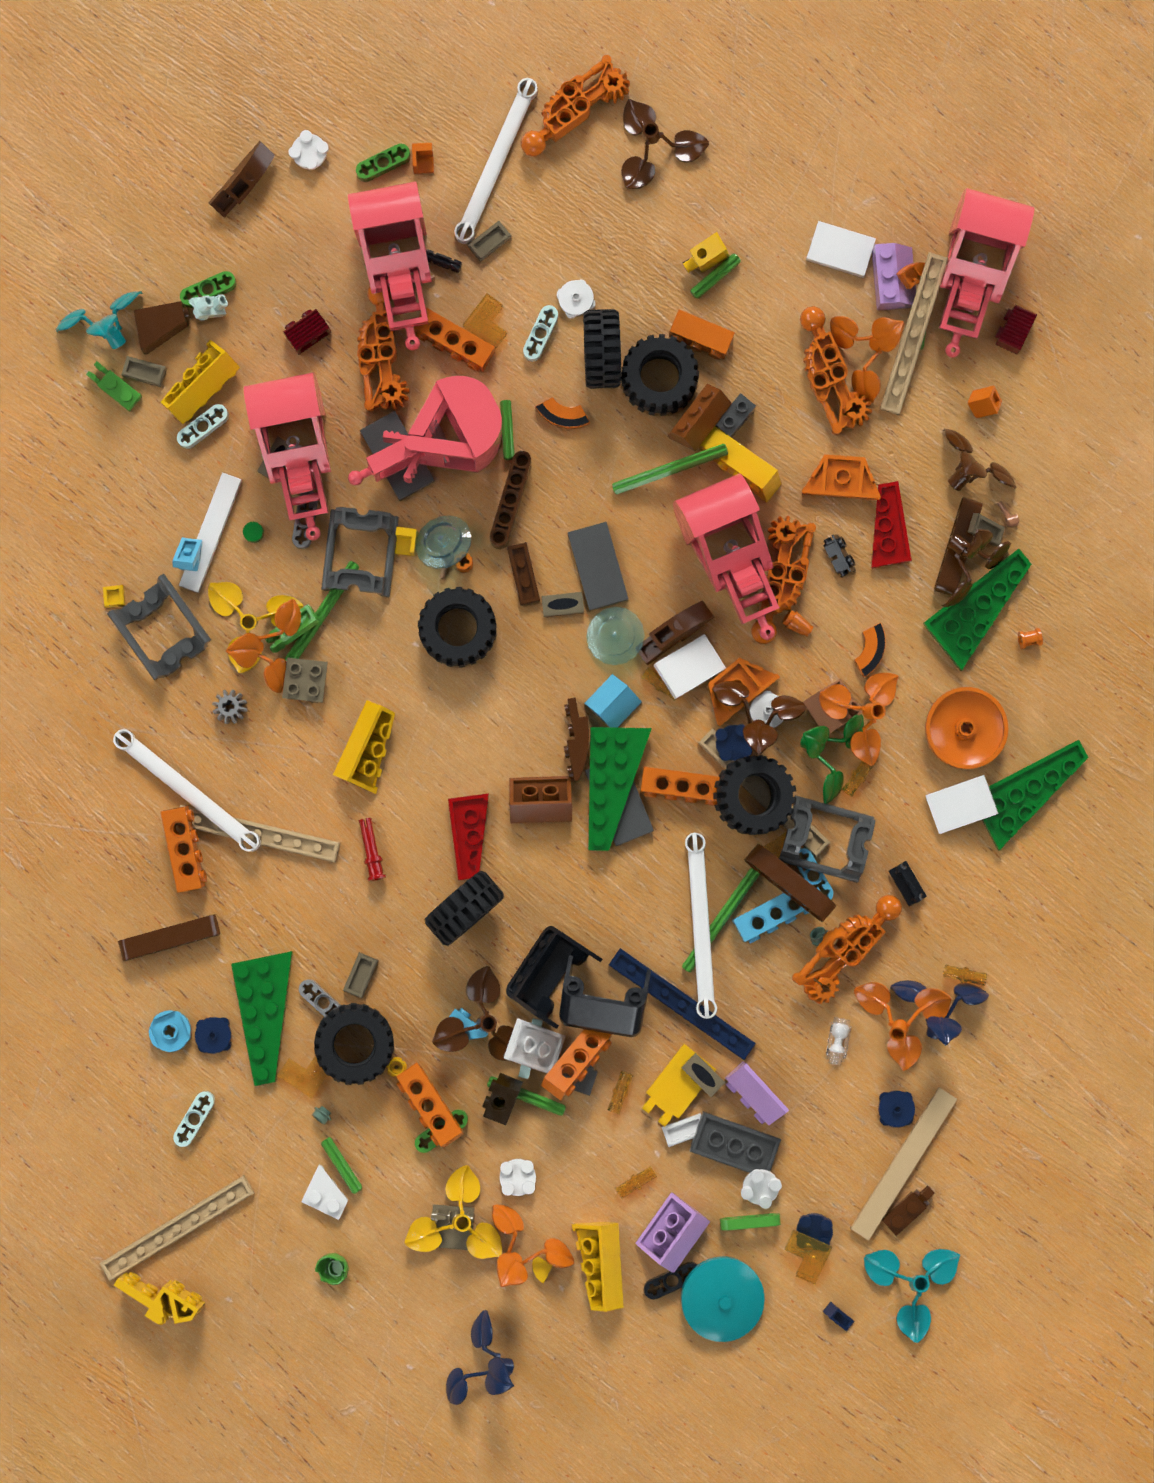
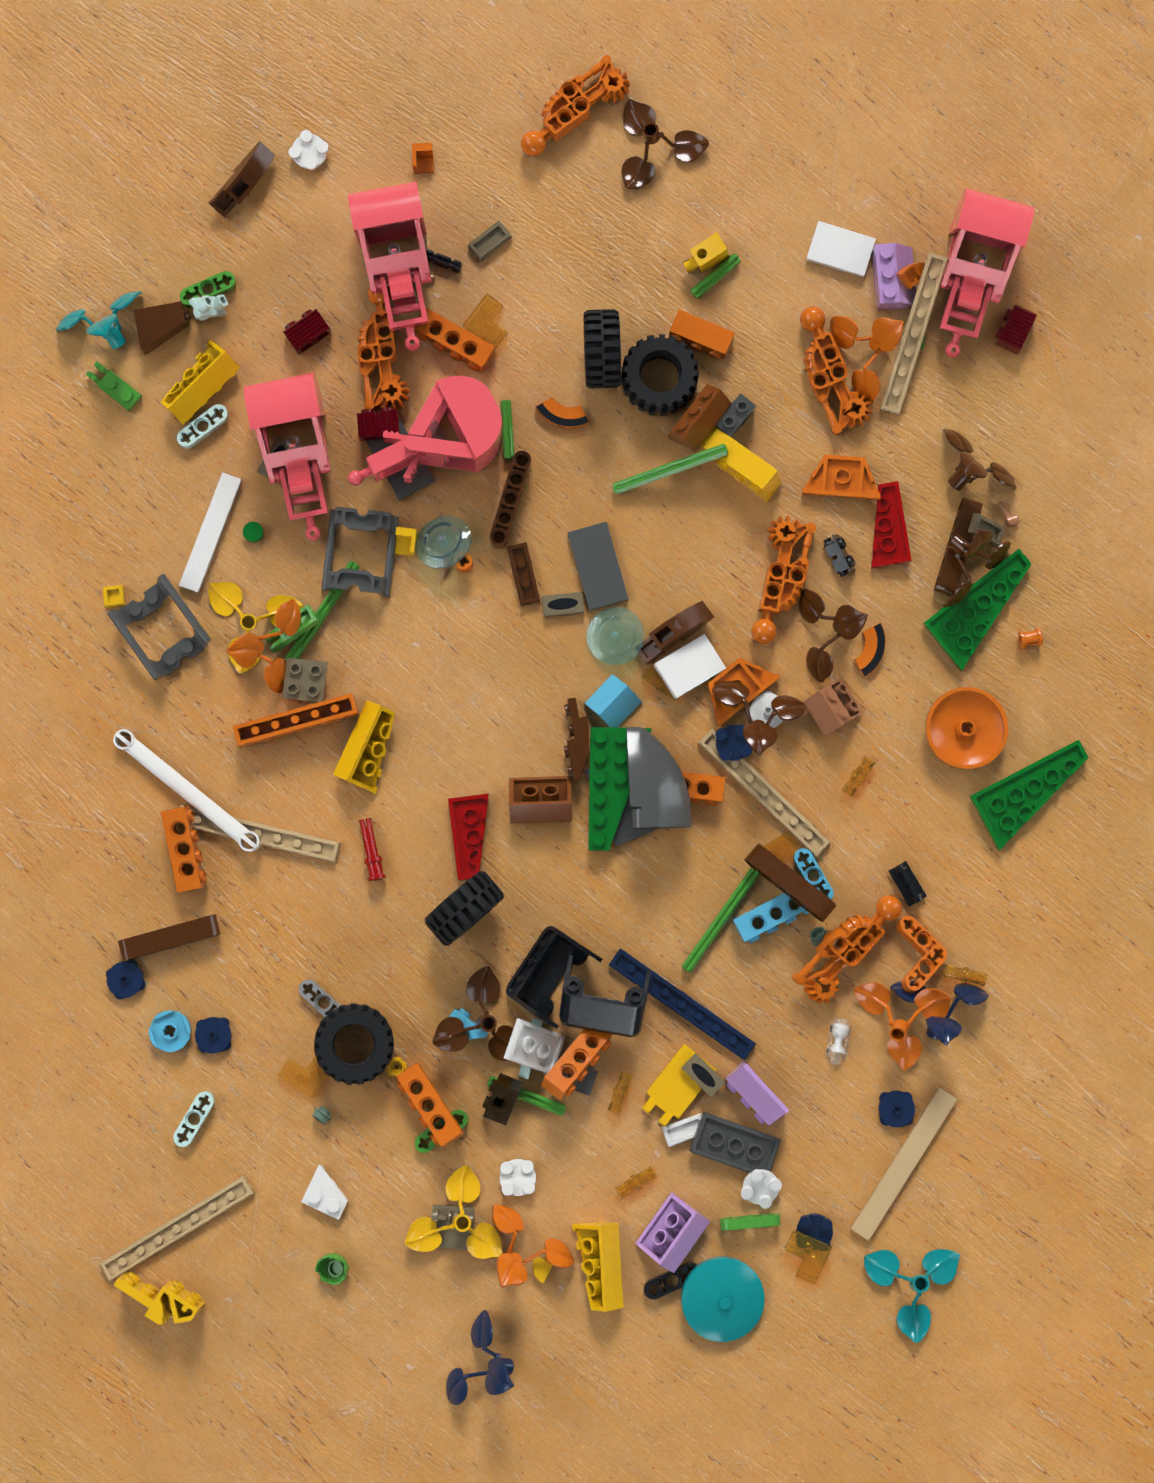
dark tan tile [121,356,167,387] -> none
medium azure slope [172,537,202,571] -> none
light grey gear [212,689,248,724] -> none
green wing [231,951,293,1086] -> none
light grey beam [292,491,318,549] -> none
bright green axle [321,1137,362,1194] -> none
dark tan tile [343,952,378,998] -> none
bright green beam [356,144,410,182] -> none
black tyre [418,587,497,668] -> none
white piece [454,78,538,244] -> none
light aqua beam [523,305,558,362] -> none
white piece [557,280,595,319] -> none
coral piece [673,473,779,640] -> none
white piece [685,833,717,1019] -> none
black tyre [713,755,796,835] -> none
dark grey piece [779,795,875,883] -> none
orange cone [782,610,814,637] -> none
green plant [800,714,864,804] -> none
orange plant [819,673,899,766] -> none
dark blue piece [823,1301,854,1331] -> none
reddish brown hinge [882,1185,935,1236] -> none
white tile [925,775,999,834] -> none
orange panel [968,386,1002,418] -> none
none -> dark blue piece [106,959,146,999]
none -> orange brick [233,693,360,748]
none -> dark red brick [357,407,400,441]
none -> dark grey panel [626,727,692,829]
none -> reddish brown plant [799,589,868,683]
none -> orange beam [896,916,947,993]

